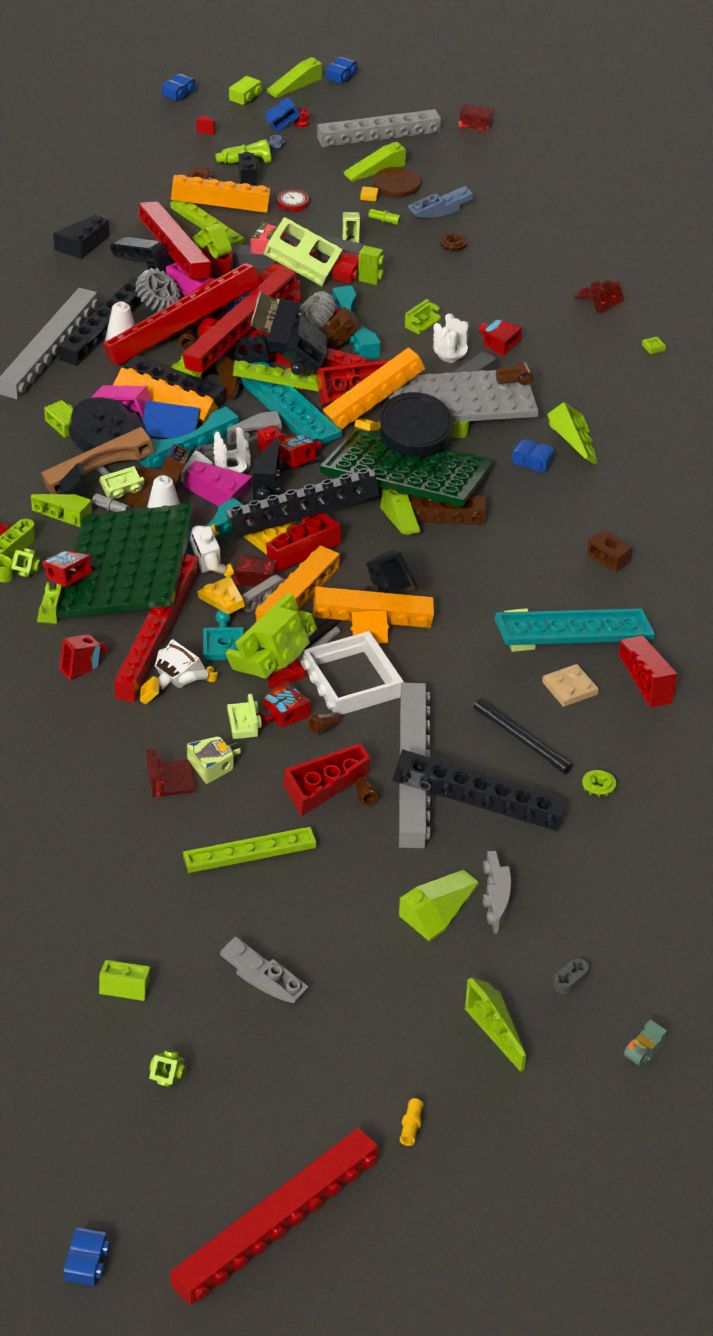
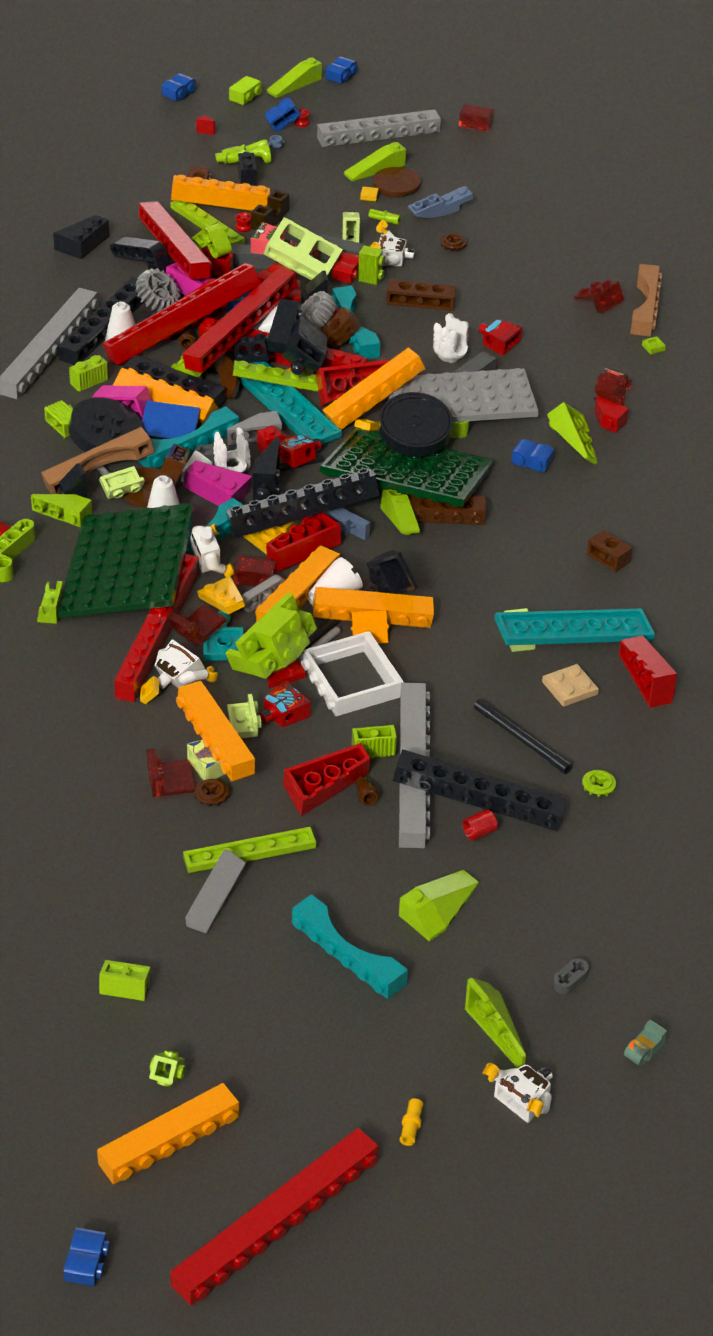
lime brick [11,548,42,577] -> none
red torso [43,551,92,587] -> none
red torso [59,634,107,680] -> none
light grey axle [92,494,130,512] -> none
light grey slope [220,936,309,1003] -> none
dark tan hinge [250,292,280,333] -> none
tile [277,190,309,212] -> none
reddish brown cone [308,712,340,735] -> none
lime hinge [405,299,441,335] -> none
light grey slope [483,851,511,933] -> none
reddish brown piece [496,362,534,385] -> none
none -> lime brick [69,355,108,392]
none -> light orange brick [97,1083,239,1185]
none -> clear red bracket [166,604,227,646]
none -> light orange brick [176,680,255,782]
none -> light grey slope [185,849,246,934]
none -> reddish brown gear [195,779,229,807]
none -> red wheel [236,212,251,232]
none -> dark brown arch [251,189,289,230]
none -> teal arch [292,894,408,999]
none -> black slope [302,270,328,303]
none -> white cone [308,557,363,606]
none -> sand blue slope [317,494,370,540]
none -> lime brick [351,725,397,758]
none -> white torso [370,220,415,266]
none -> reddish brown brick [386,279,456,311]
none -> red piece [462,809,498,841]
none -> white torso [482,1063,553,1123]
none -> clear red brick [594,368,632,406]
none -> red slope [594,396,629,433]
none -> medium nougat arch [630,264,662,337]

